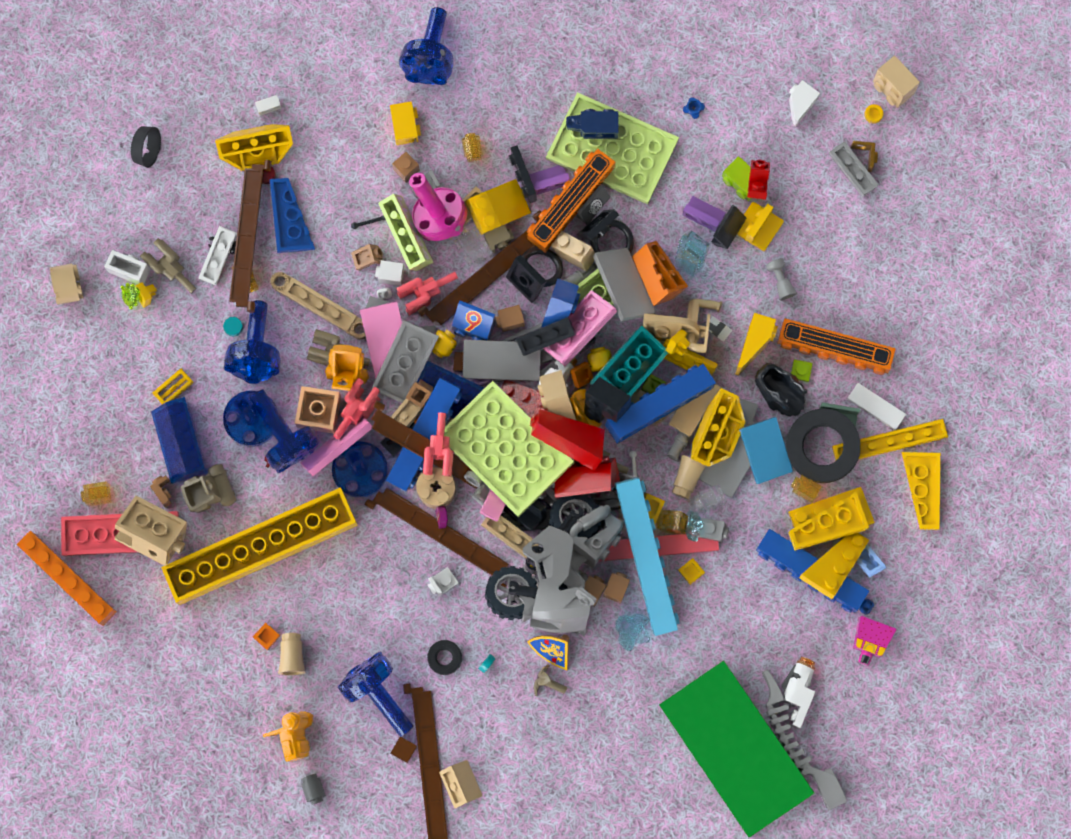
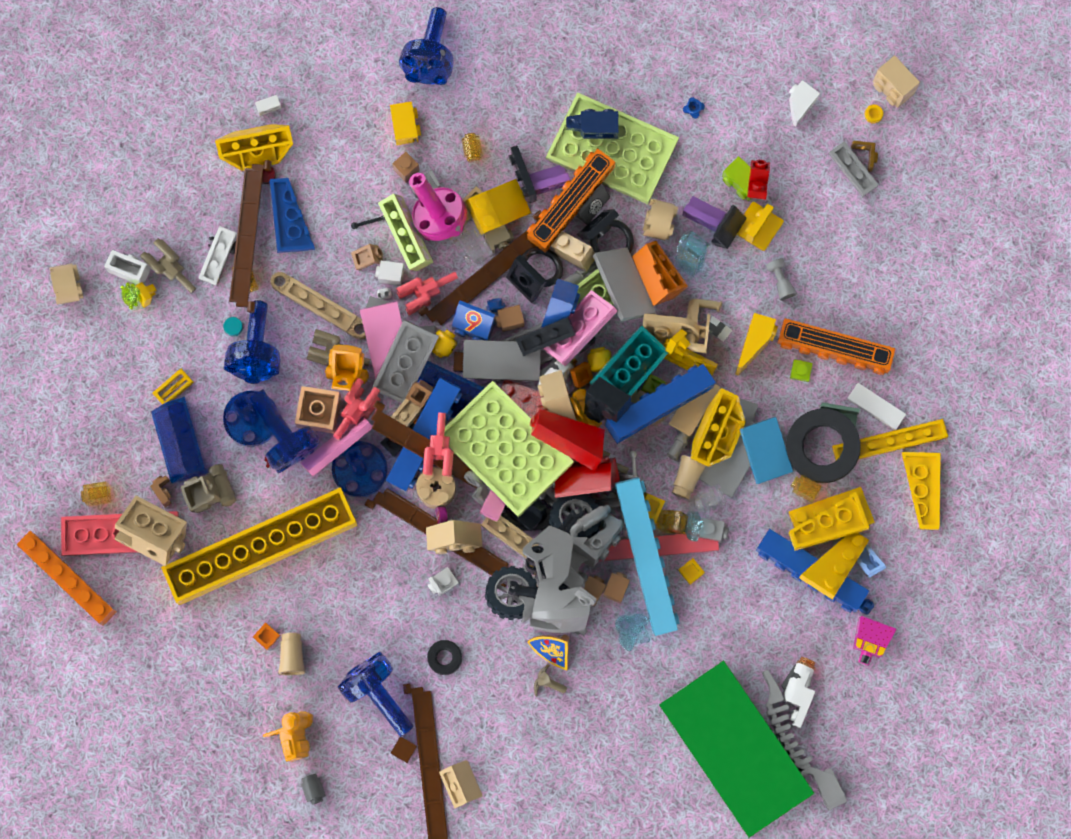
black tyre [131,126,161,168] -> none
teal tile [478,654,495,673] -> none
black hair [755,363,808,417] -> none
none -> tan brick [426,520,482,554]
none -> blue plate [486,298,505,313]
none -> tan brick [642,199,678,241]

